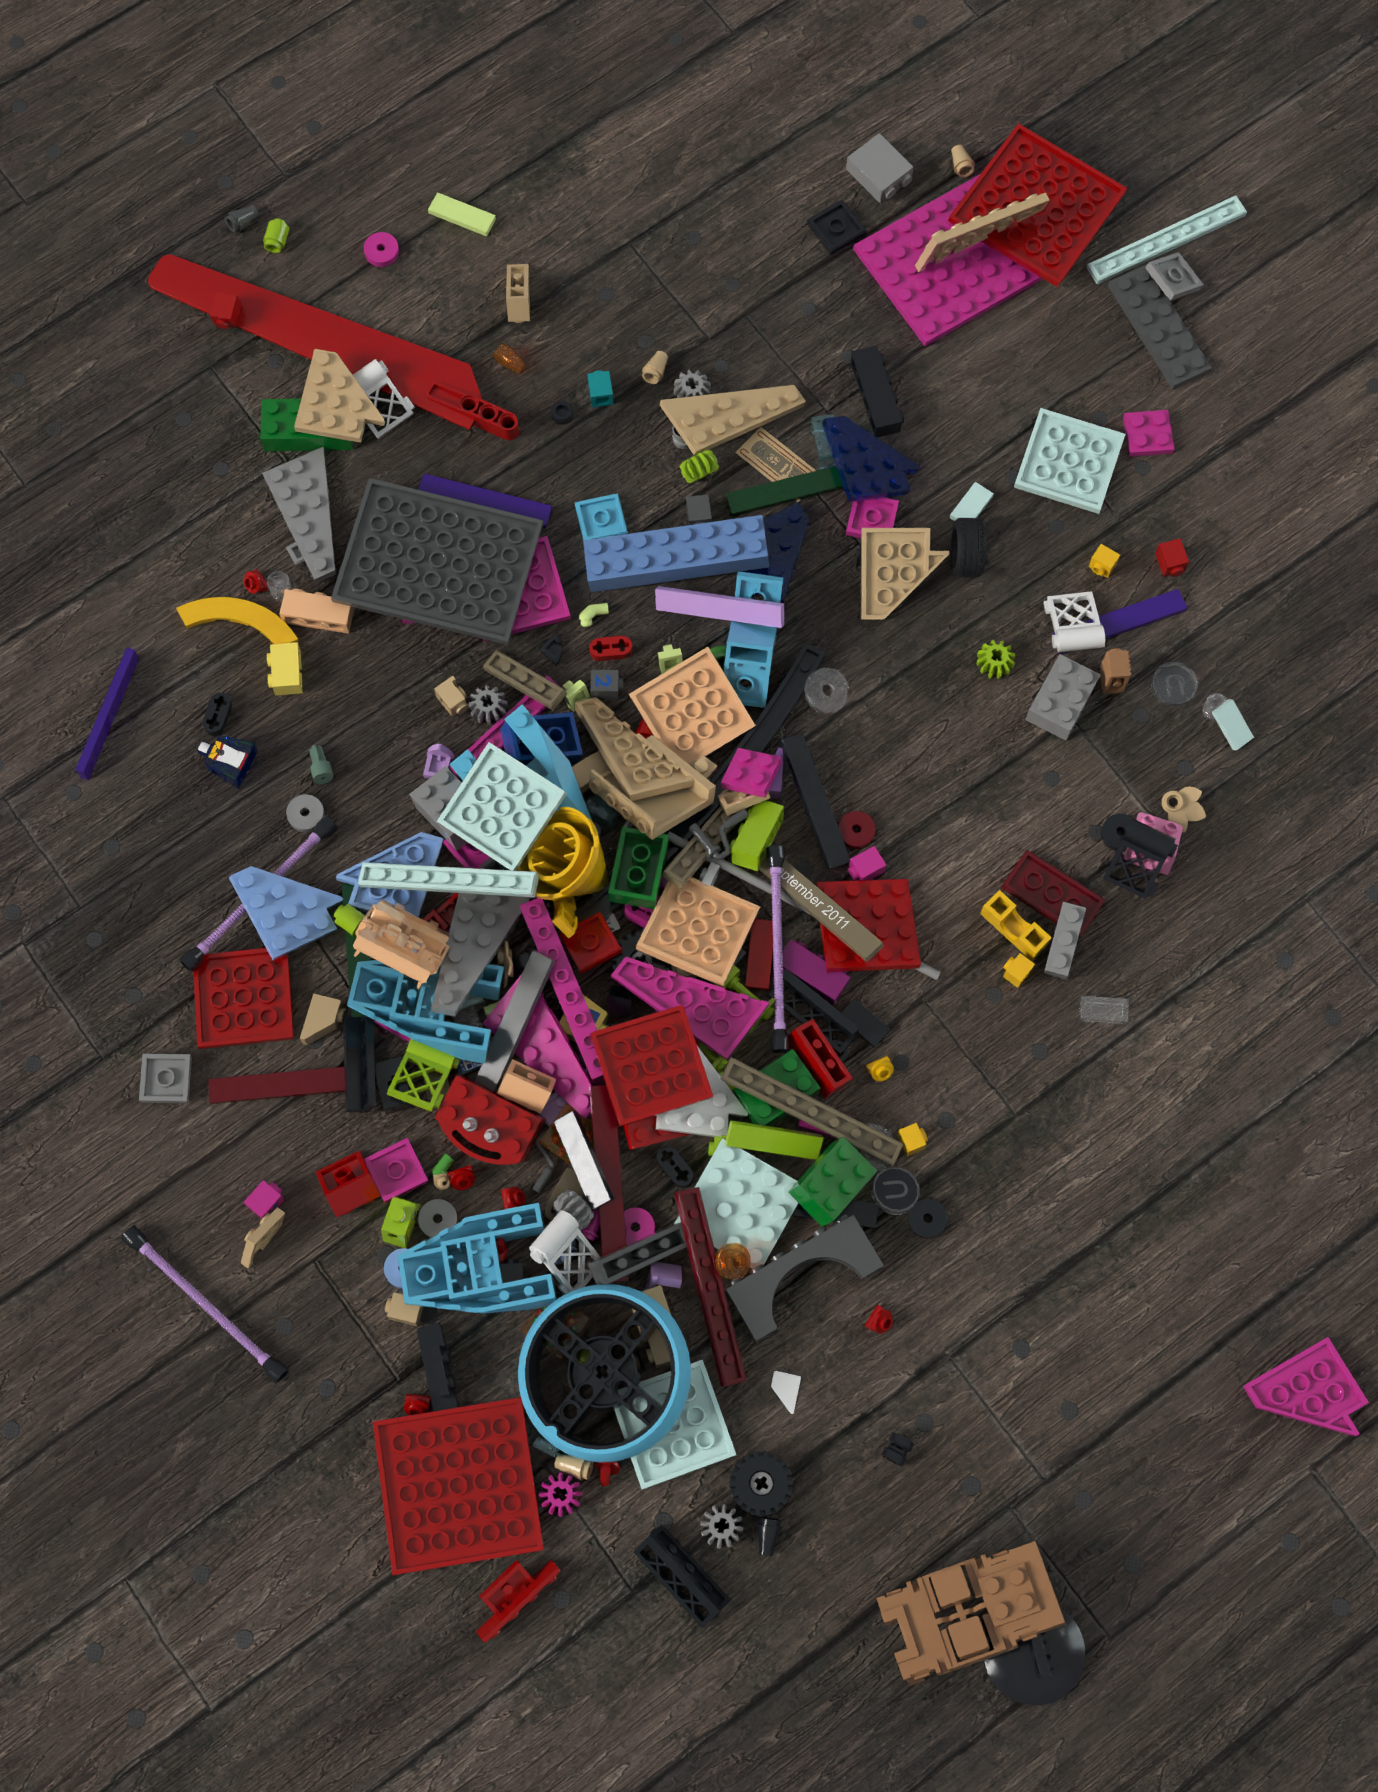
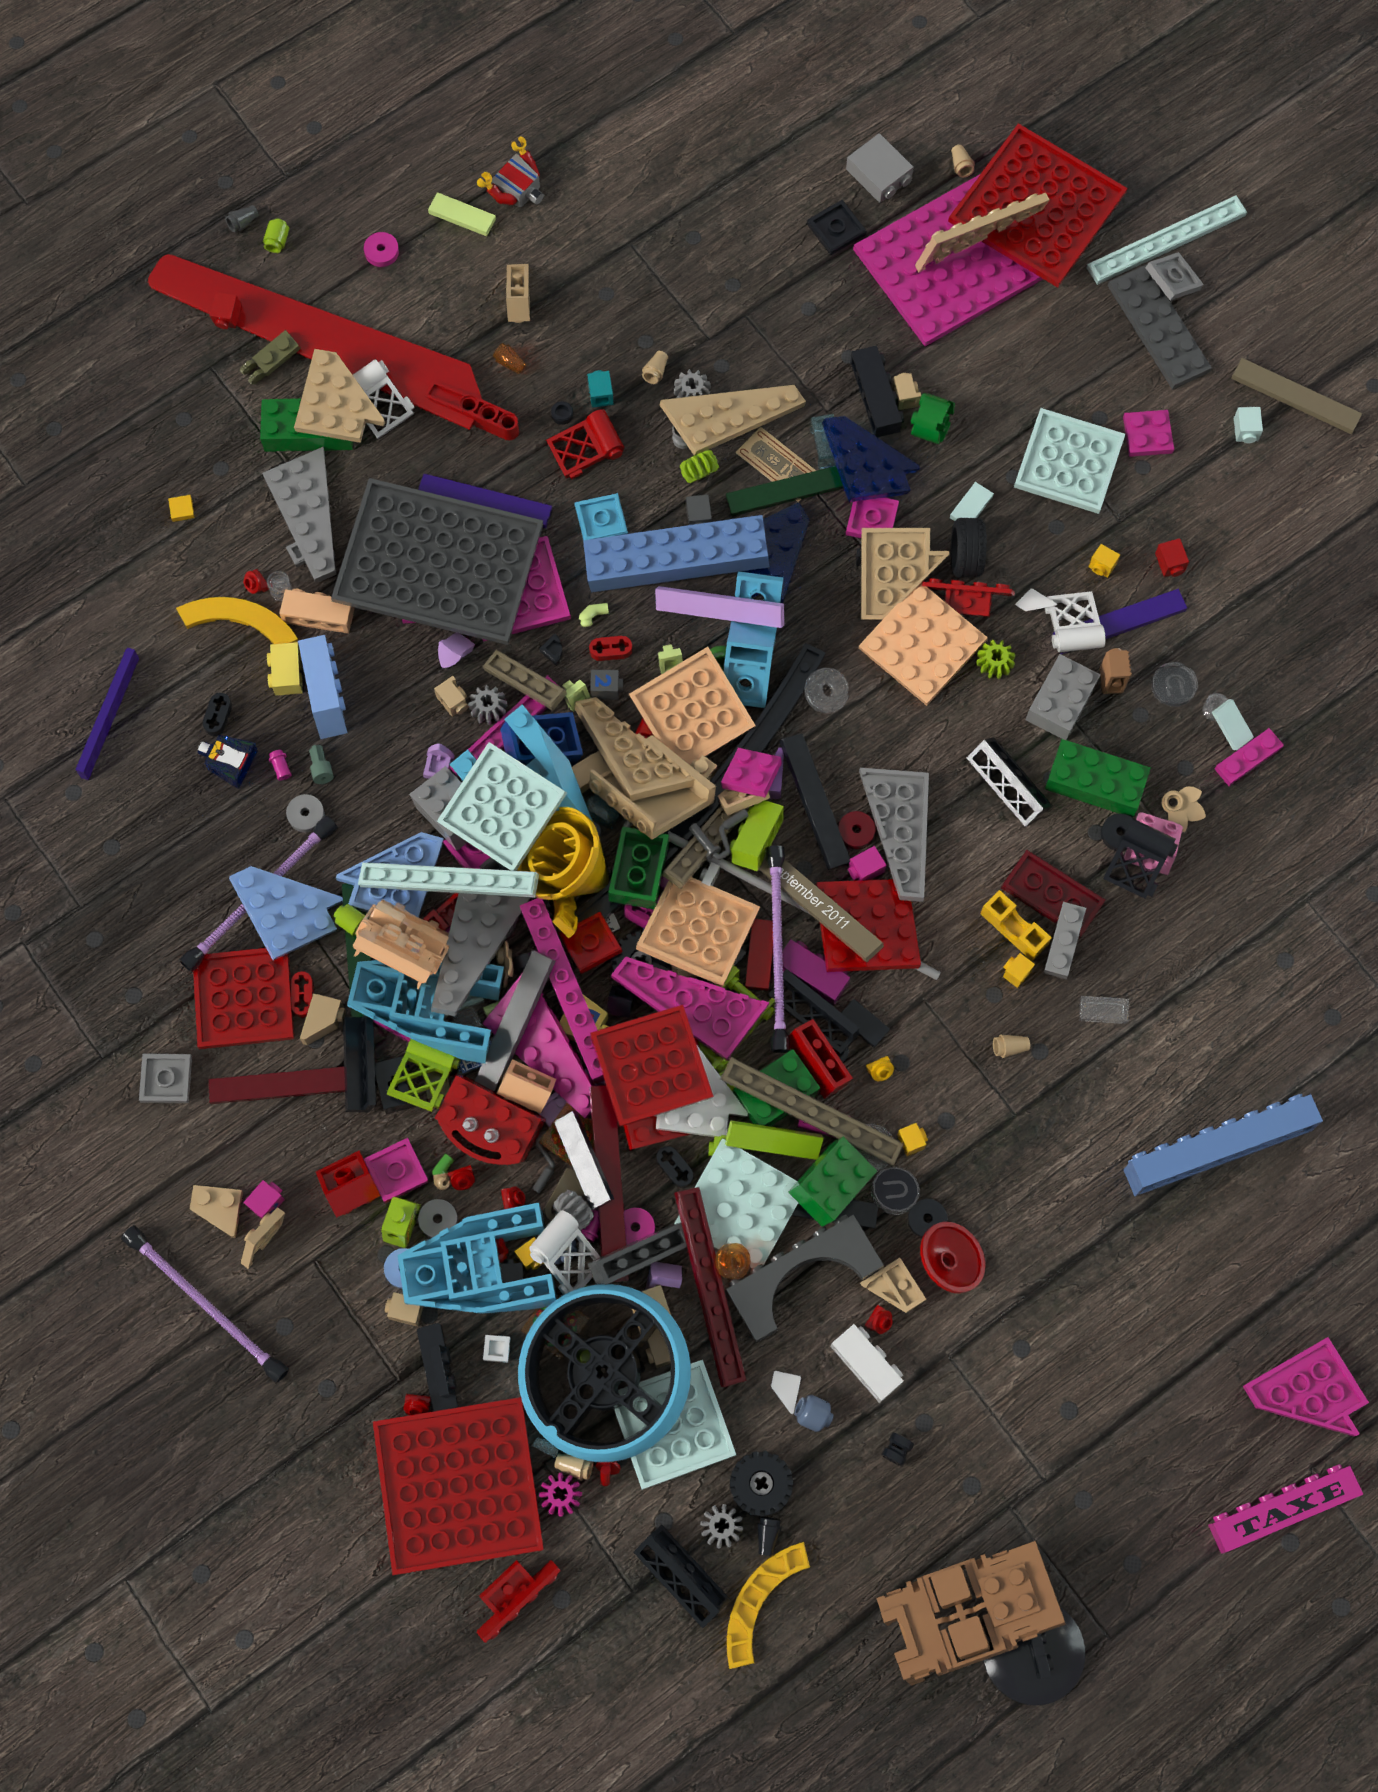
none -> yellow tile [168,495,195,522]
none -> tan wing [190,1185,243,1238]
none -> olive hinge [240,330,300,385]
none -> dark pink pin [268,750,292,781]
none -> red beam [291,971,314,1018]
none -> light blue wedge [298,635,347,739]
none -> lavender tile [438,632,475,668]
none -> torso [477,136,544,207]
none -> white plate [483,1335,511,1363]
none -> yellow plate [514,1237,544,1271]
none -> red piece [546,409,625,480]
none -> yellow tile [727,1542,810,1669]
none -> sand blue head [794,1395,833,1432]
none -> white brick [830,1324,903,1403]
none -> light nougat plate [859,583,988,706]
none -> light grey wing [859,768,929,902]
none -> tan wing [861,1258,927,1313]
none -> tan brick [892,373,921,410]
none -> green brick [911,393,955,444]
none -> red dish [920,1222,985,1294]
none -> red bracket [922,578,1015,617]
none -> fence [967,737,1053,827]
none -> tan cone [993,1034,1030,1058]
none -> white sticker [1015,589,1057,611]
none -> green brick [1045,739,1151,818]
none -> medium blue brick [1123,1094,1323,1196]
none -> dark pink brick [1208,1464,1363,1554]
none -> dark pink plate [1214,728,1284,786]
none -> dark tan tile [1231,358,1362,435]
none -> light aqua brick [1234,407,1263,443]

